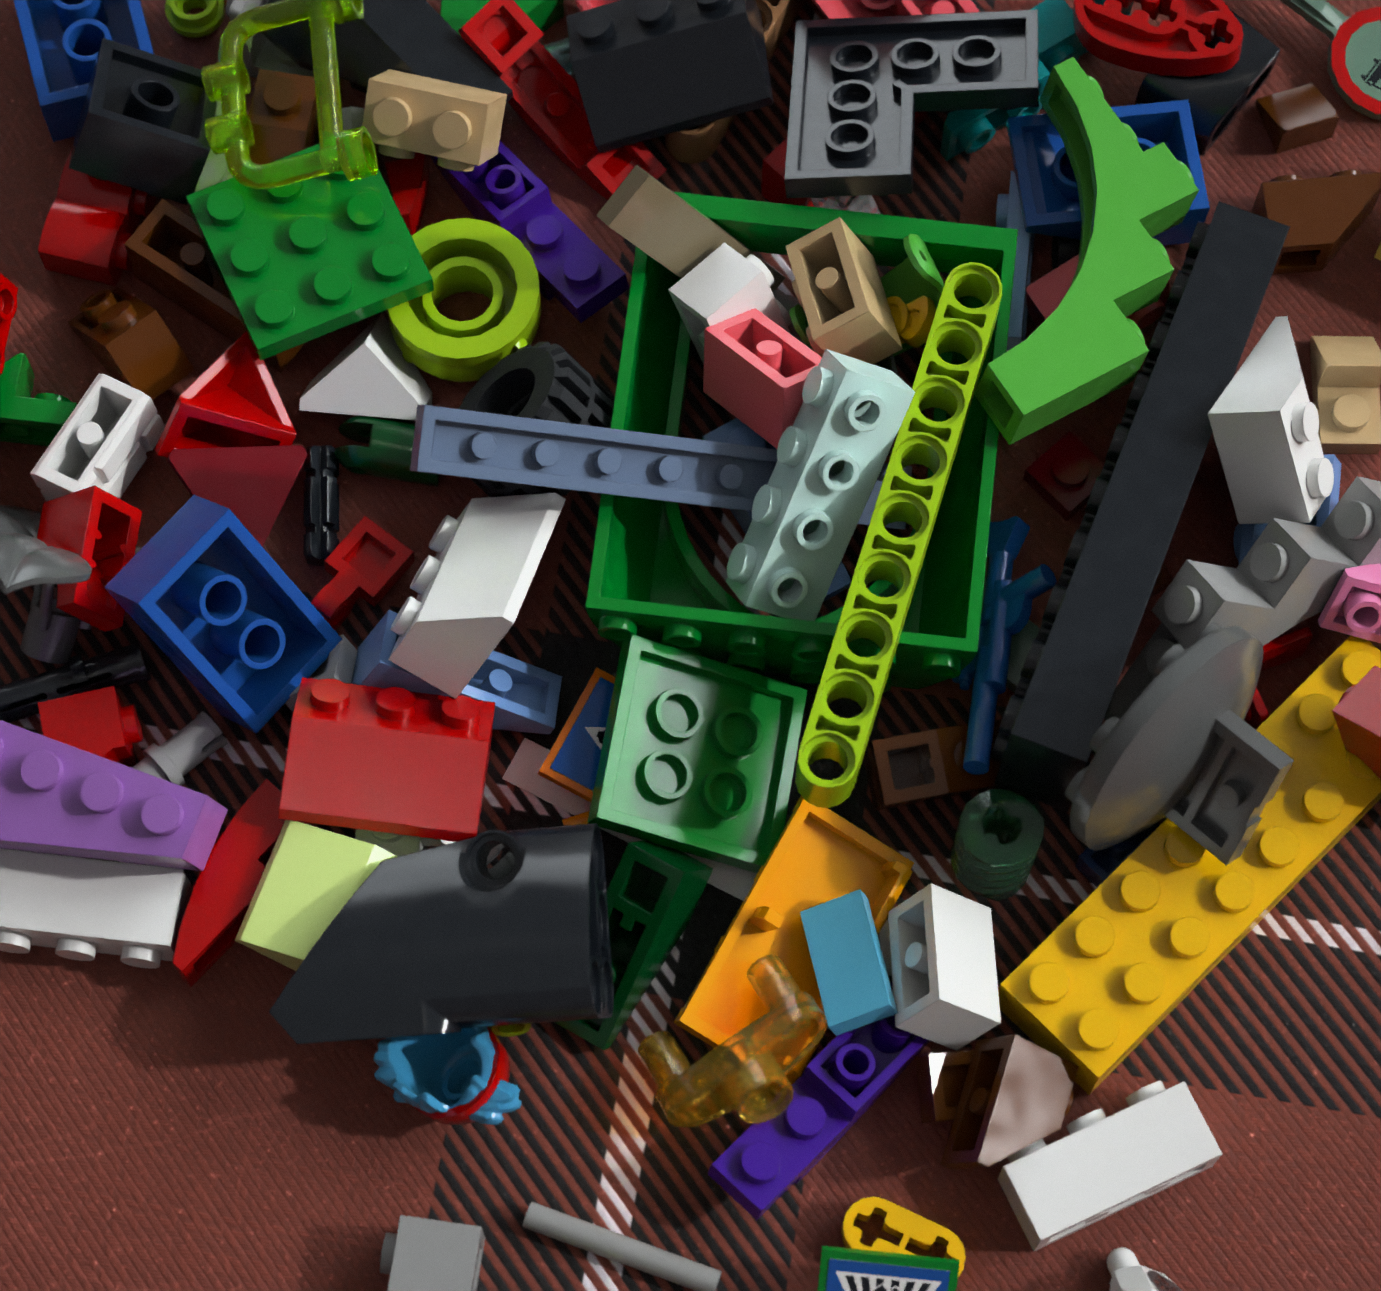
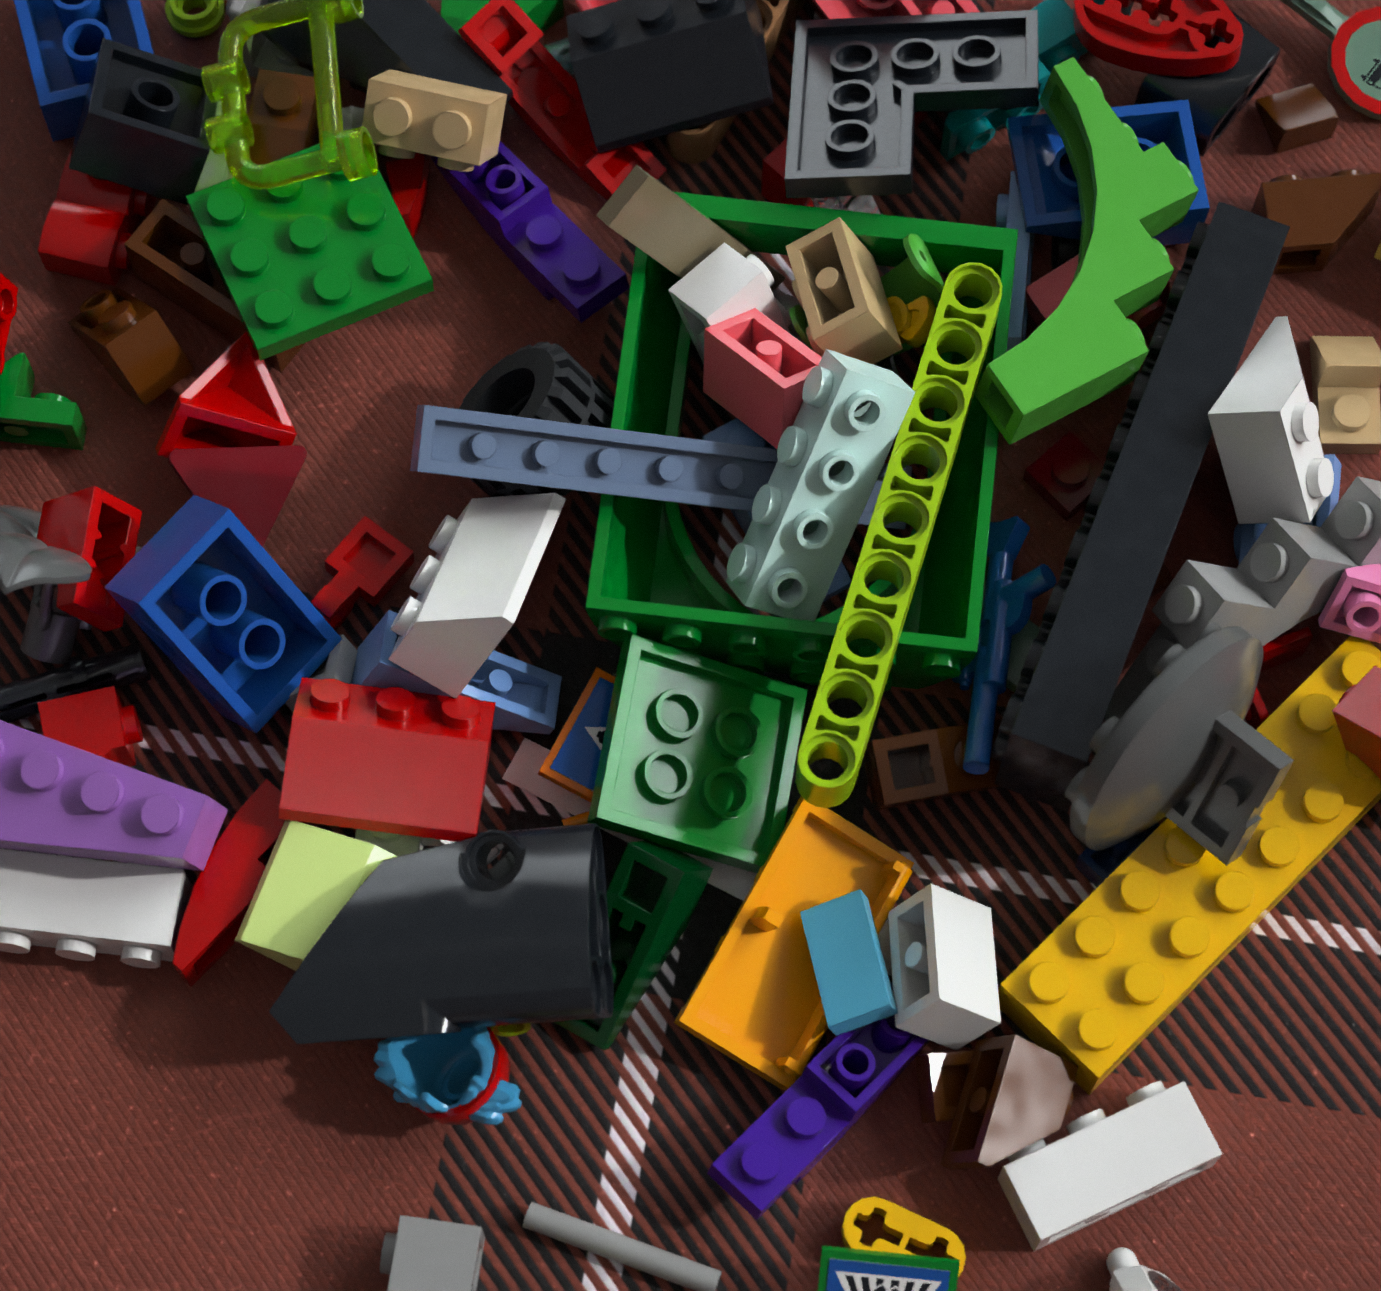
white brick [30,373,165,501] -> none
light grey pin [132,711,228,786] -> none
white slope [299,313,432,420] -> none
black axle [304,445,339,566] -> none
dark green piece [334,416,439,487] -> none
lime piece [386,218,542,382] -> none
clear yellow connector [638,954,826,1128] -> none
clear green piece [951,789,1044,901] -> none

